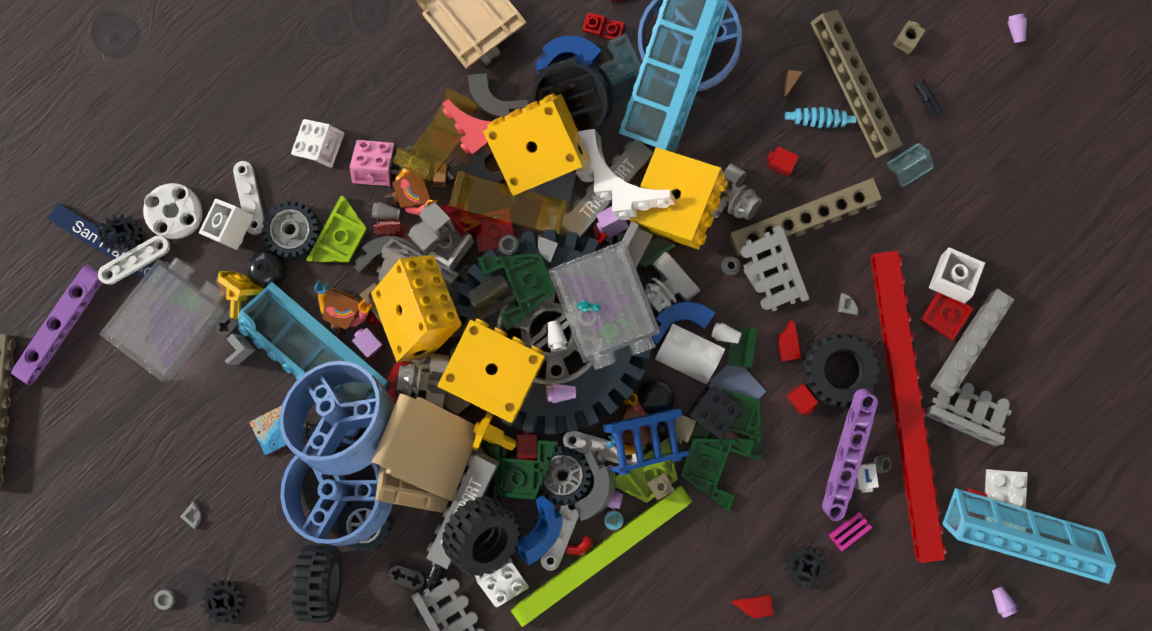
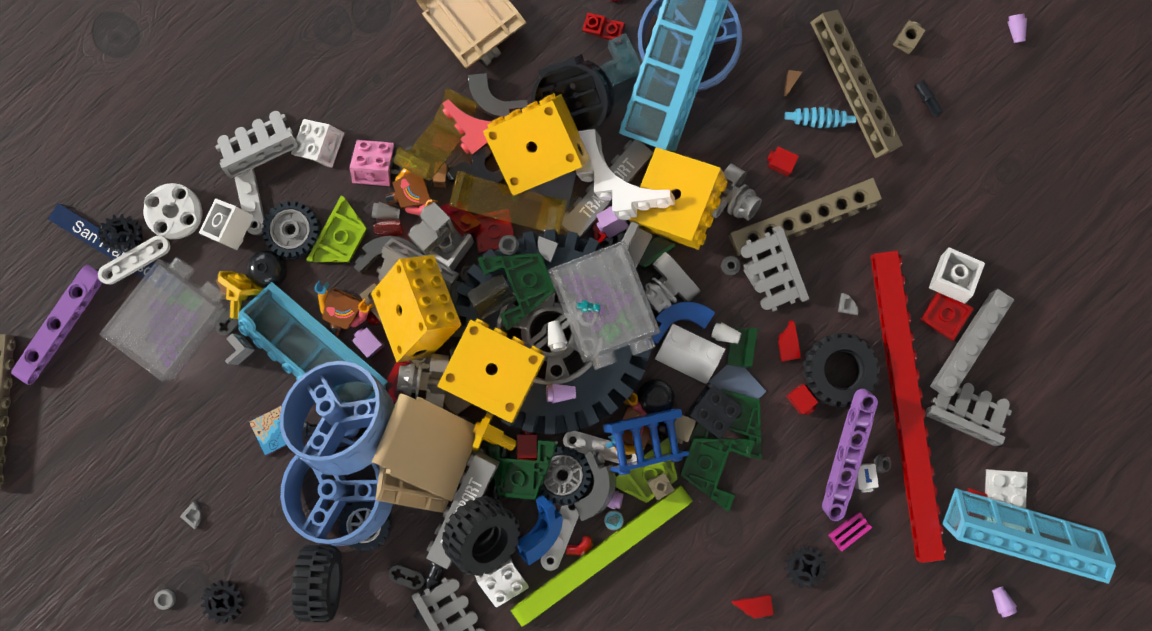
blue arch [535,36,602,76] -> none
clear light blue panel [887,143,933,187] -> none
none -> light grey fence [215,111,299,179]

